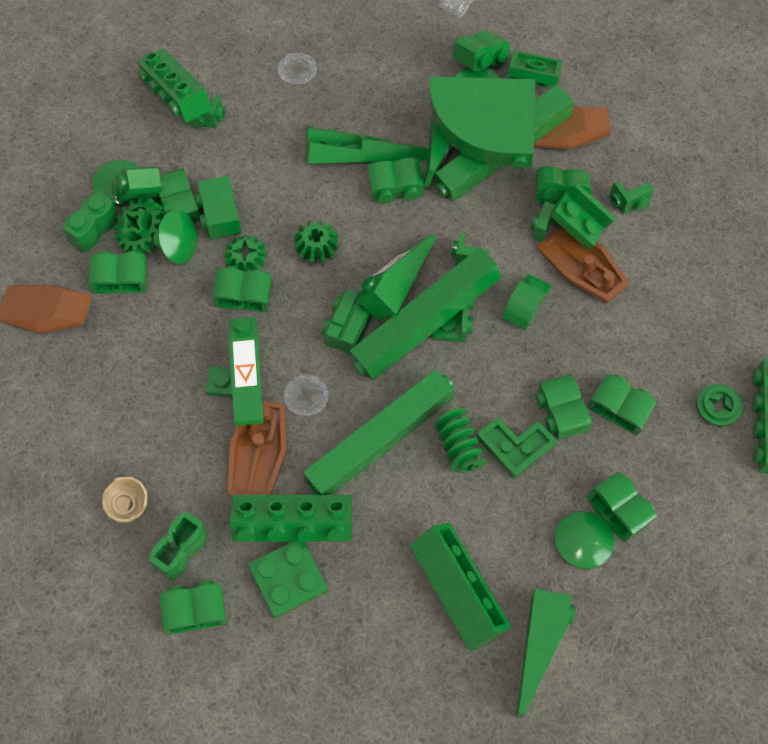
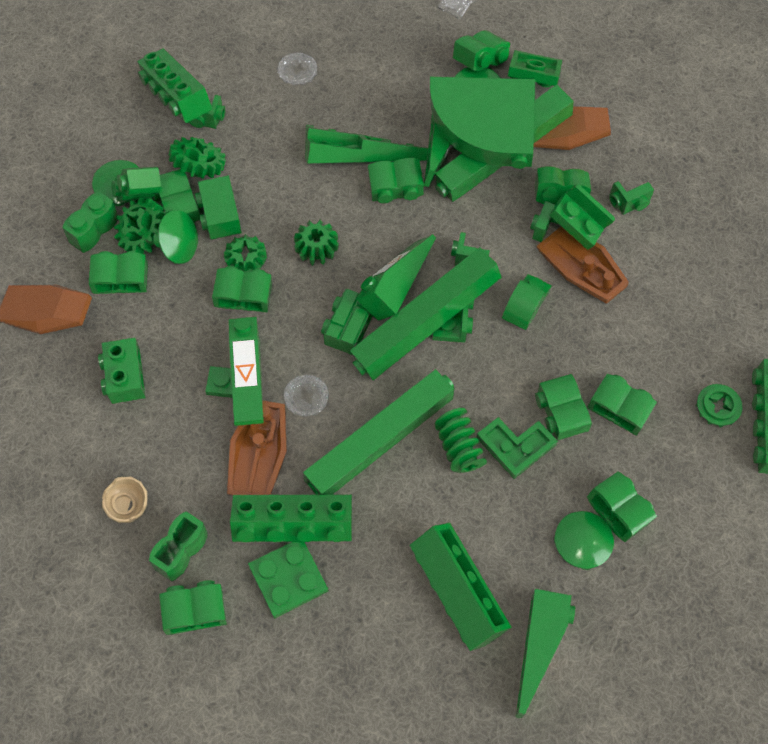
none -> green brick [98,337,146,404]
none -> green gear [168,137,226,179]

